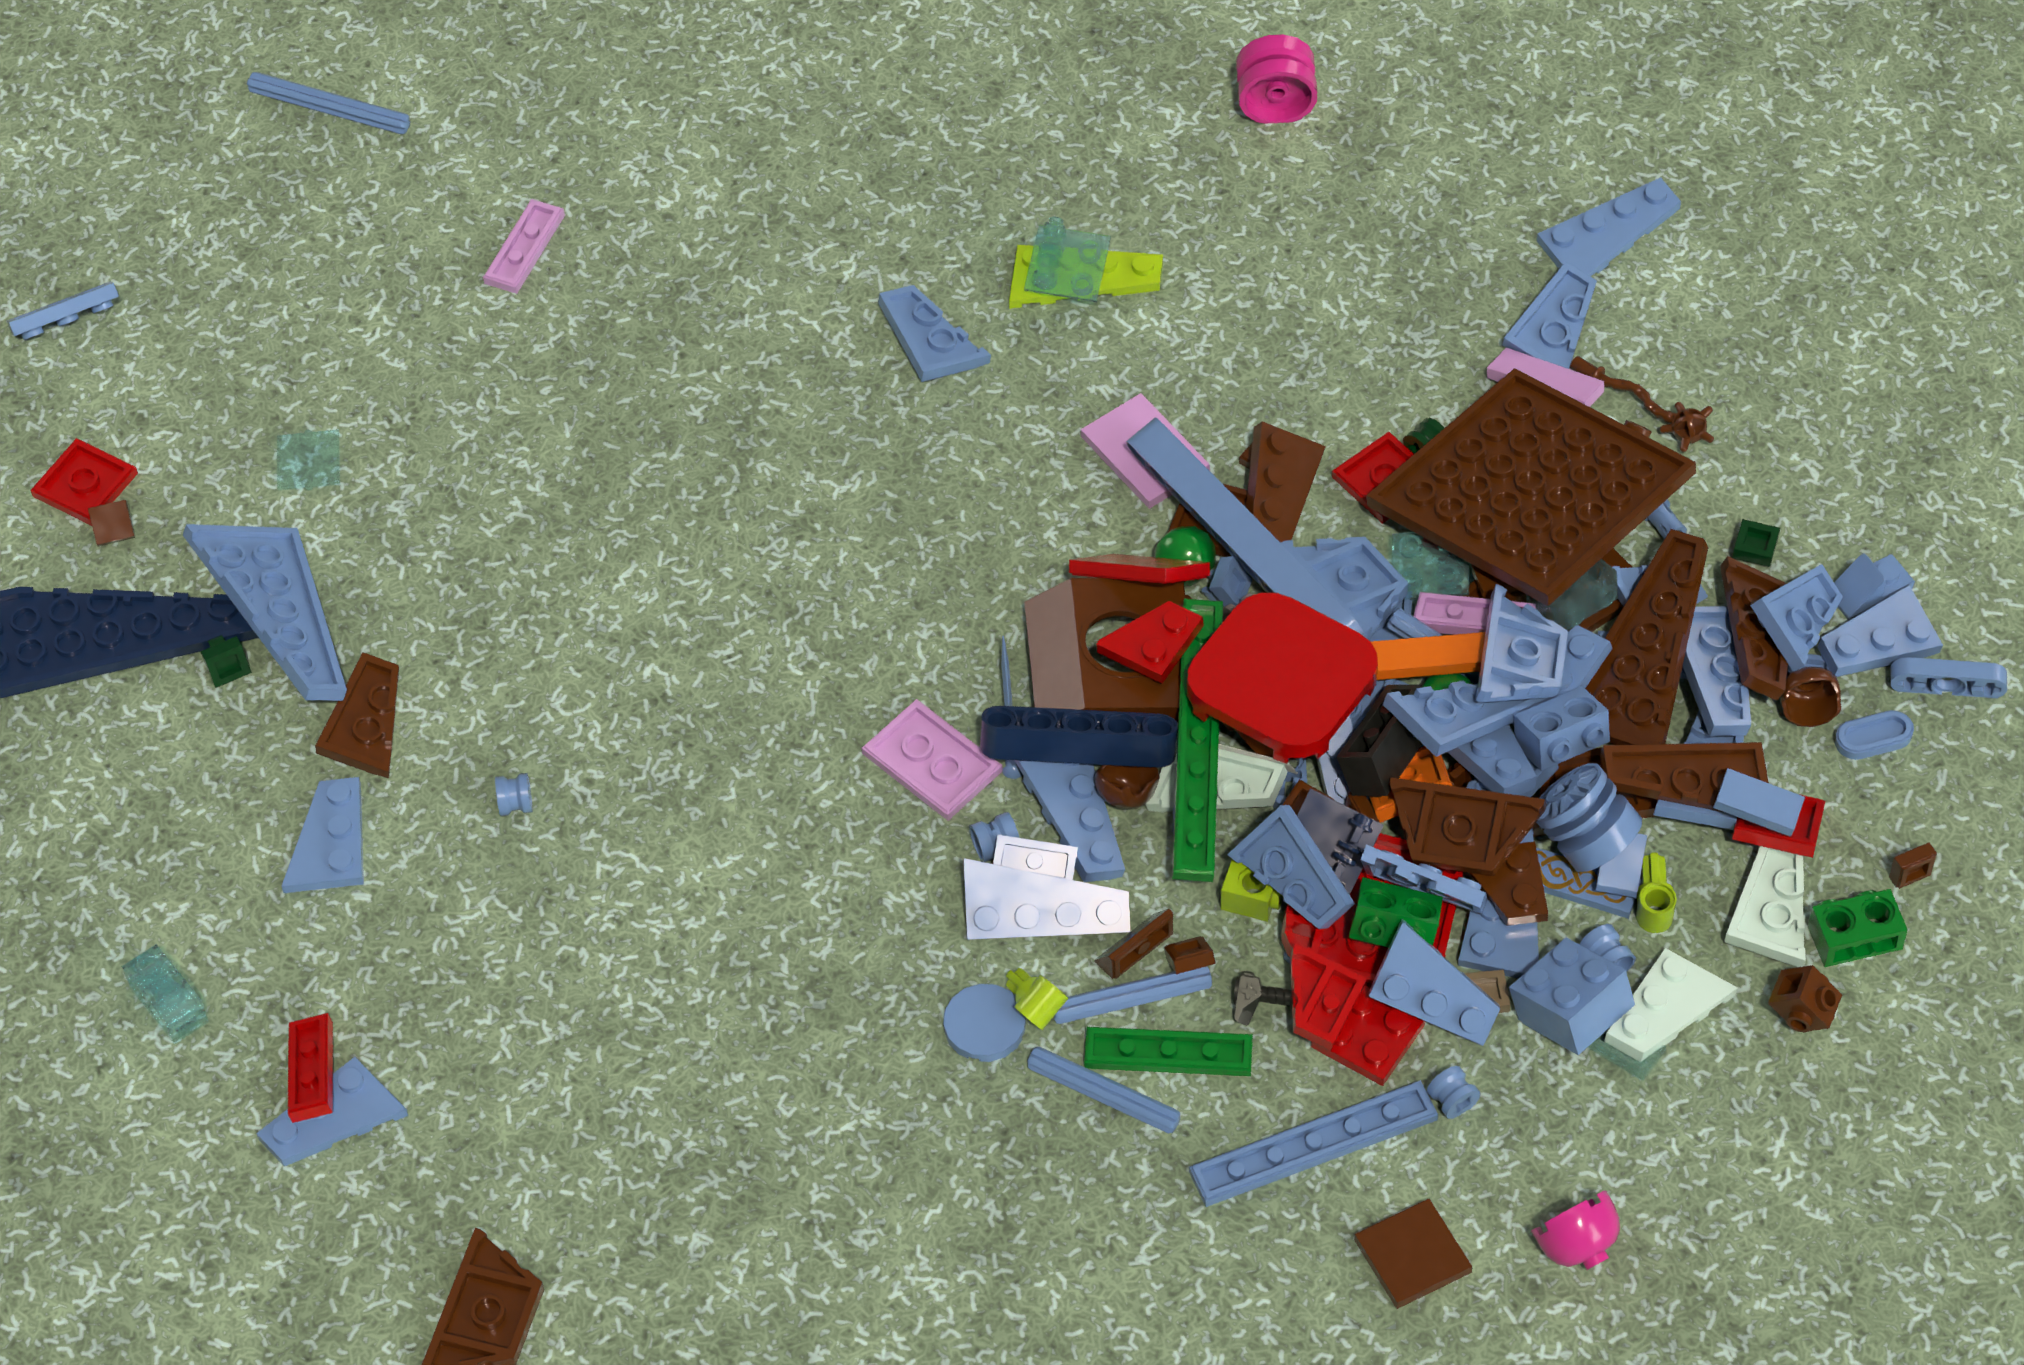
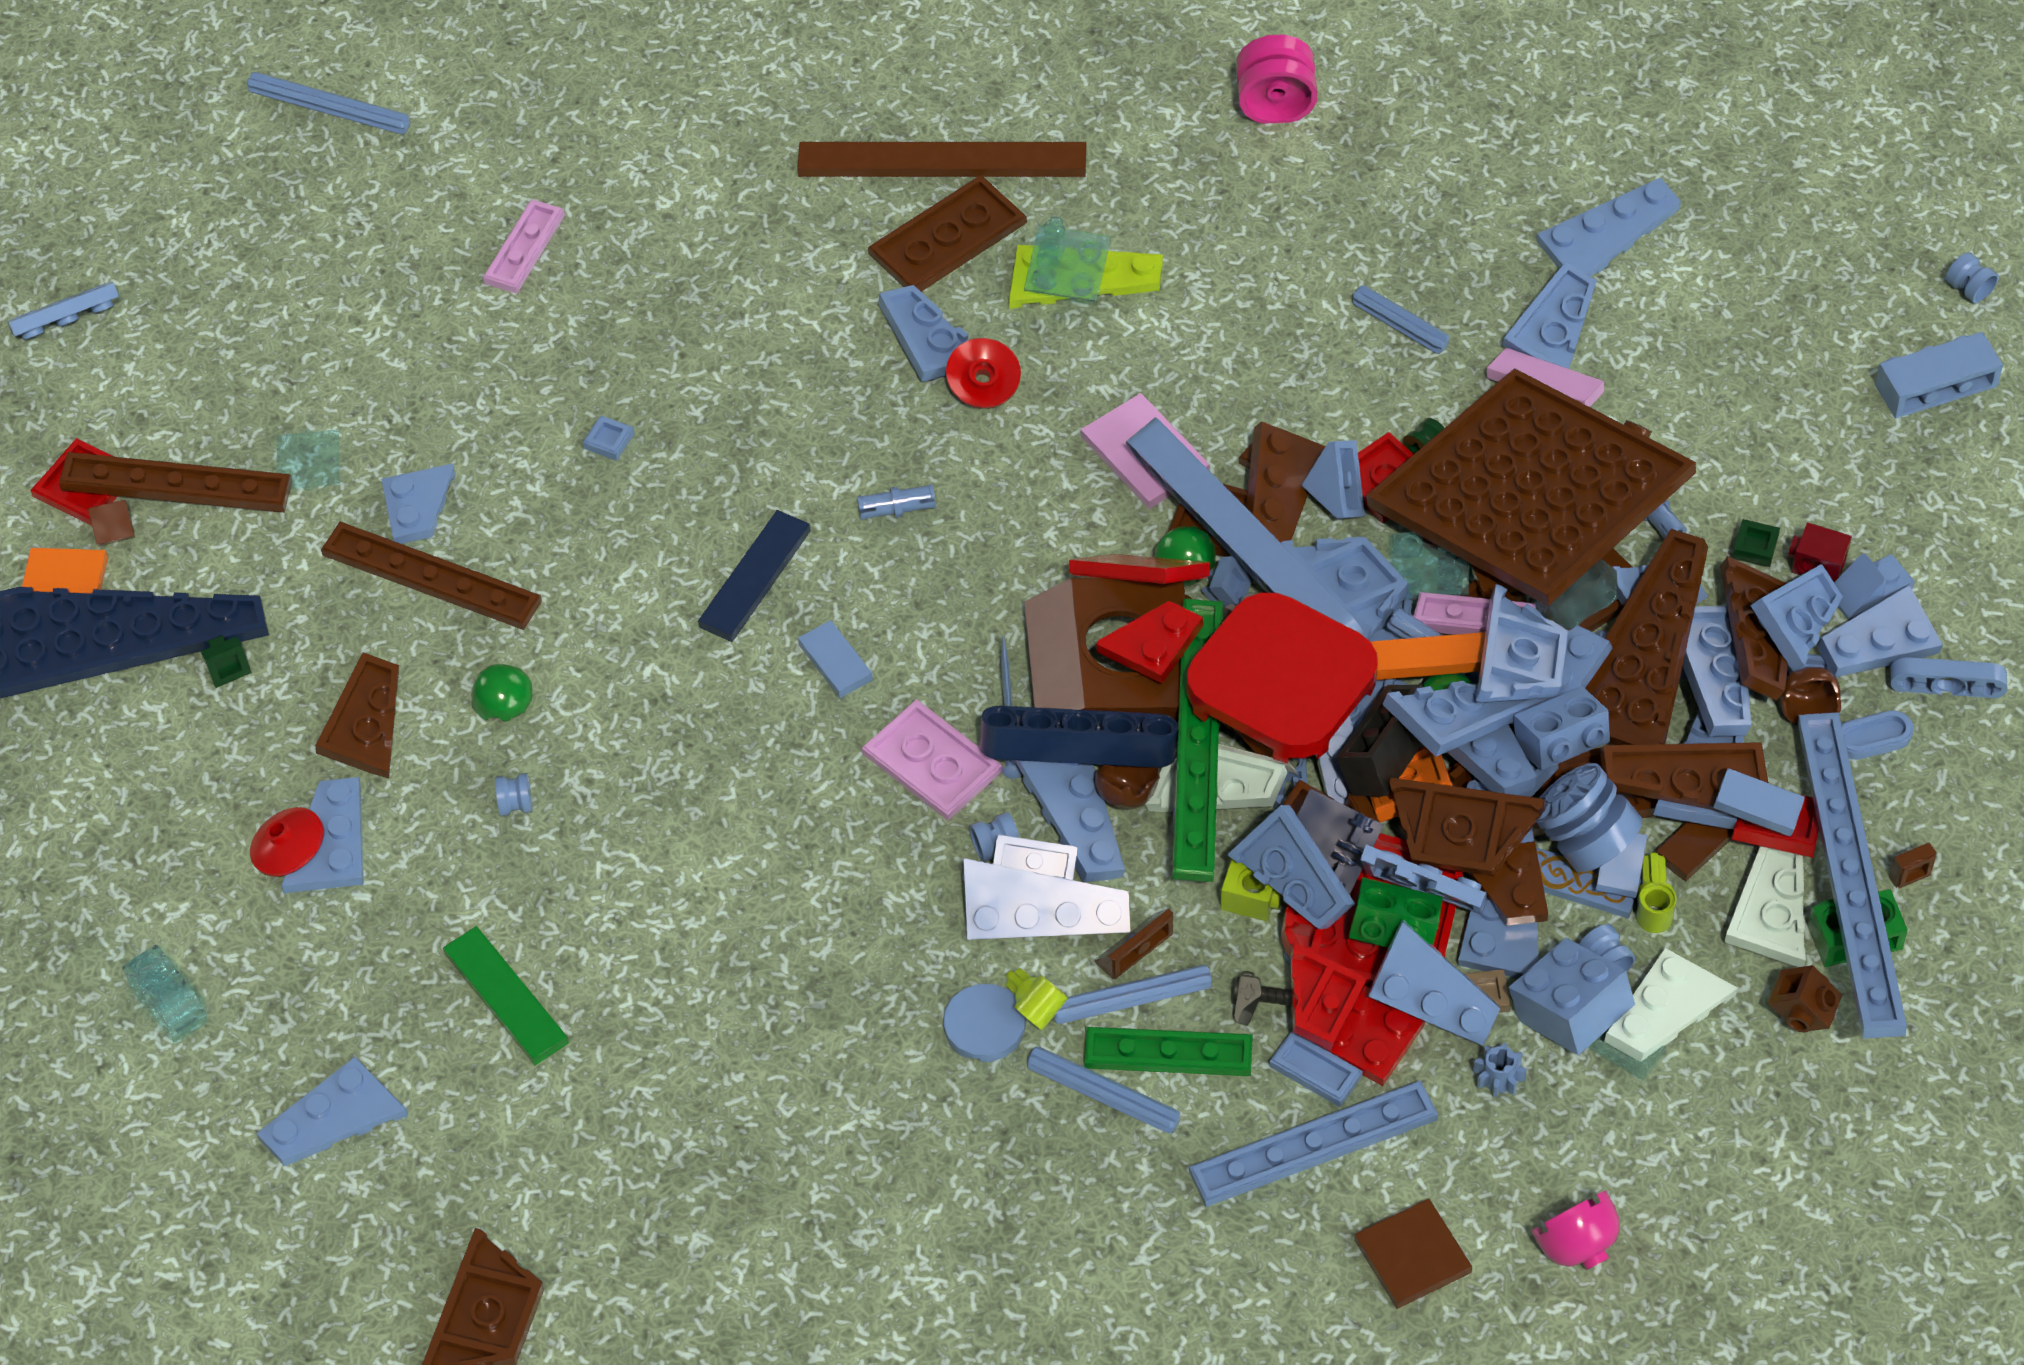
medium blue wing [183,524,347,701] -> none
red tile [288,1013,333,1123] -> none
reddish brown tile [1164,936,1216,975] -> none
medium blue wheel [1427,1066,1481,1119] -> none
reddish brown piece [1570,356,1714,452] -> none
none -> orange tile [22,548,108,593]
none -> reddish brown tile [59,452,292,513]
none -> red dish [250,807,324,877]
none -> reddish brown tile [321,522,542,630]
none -> medium blue wing [381,464,455,544]
none -> green tile [443,926,569,1066]
none -> green hair [471,664,533,722]
none -> medium blue tile [583,415,635,461]
none -> dark blue tile [698,510,811,642]
none -> reddish brown tile [797,142,1087,177]
none -> medium blue tile [798,620,873,698]
none -> medium blue pin [857,484,936,520]
none -> reddish brown tile [868,175,1027,292]
none -> red dish [946,338,1021,408]
none -> medium blue tile [1269,1031,1363,1107]
none -> medium blue slope [1302,440,1365,519]
none -> medium blue axle [1352,285,1450,354]
none -> medium blue gear [1473,1043,1527,1097]
none -> reddish brown tile [1656,822,1735,882]
none -> dark red brick [1788,522,1852,582]
none -> medium blue plate [1798,712,1907,1039]
none -> medium blue brick [1875,332,2003,419]
none -> medium blue wheel [1945,252,1999,304]

